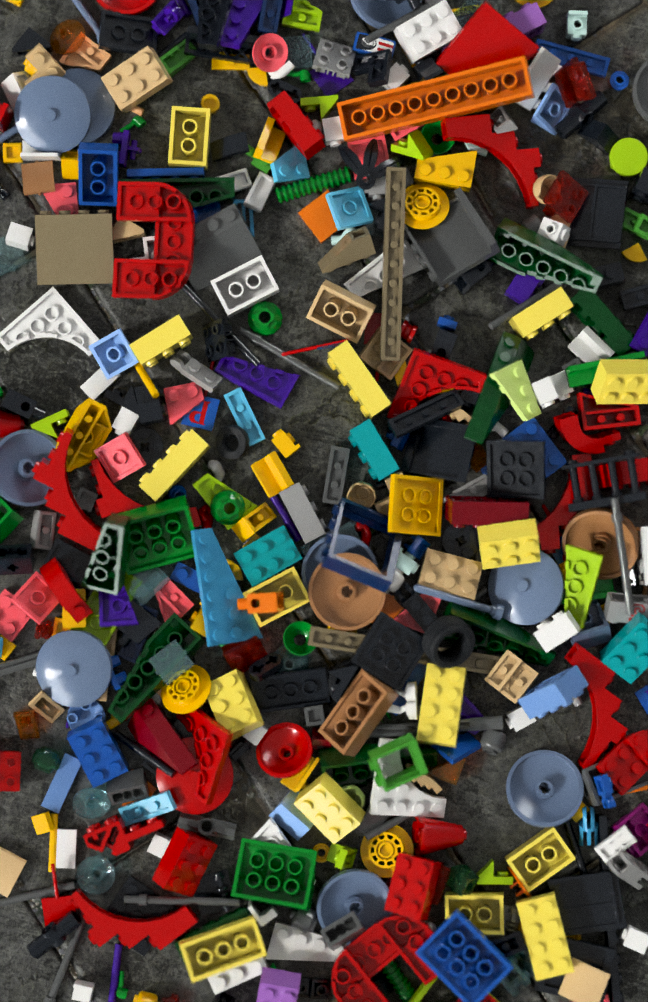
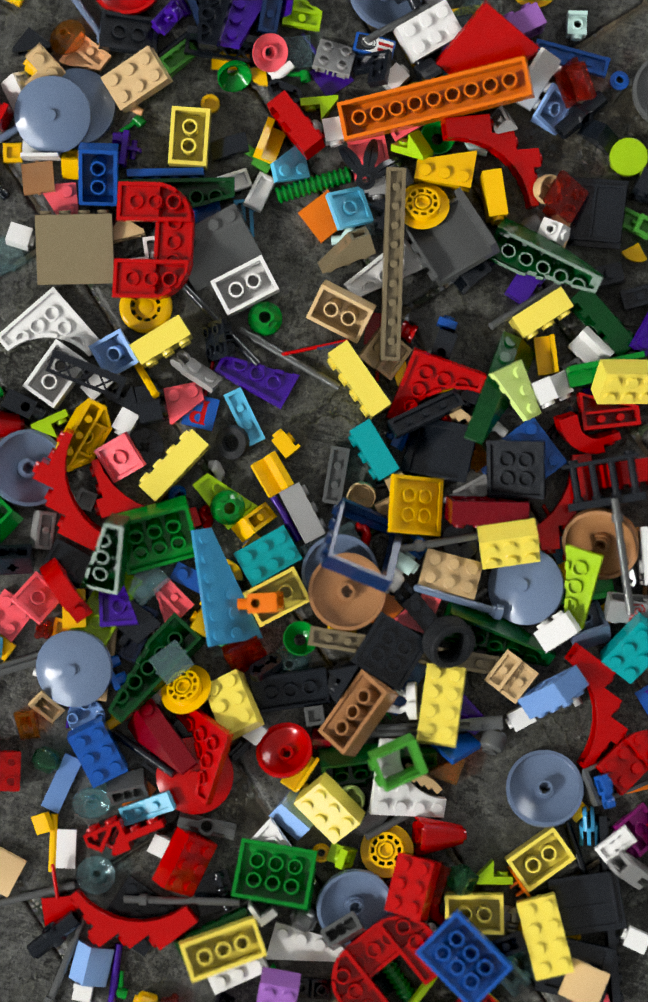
none -> white brick [22,339,89,410]
none -> black fence [46,349,127,400]
none -> light blue slope [69,939,115,987]
none -> yellow wheel [119,296,173,333]
none -> green piece [217,60,252,92]
none -> dark grey bar [400,532,478,553]
none -> red arm [429,896,445,926]
none -> yellow brick [479,168,509,225]
none -> yellow panel [533,334,559,376]

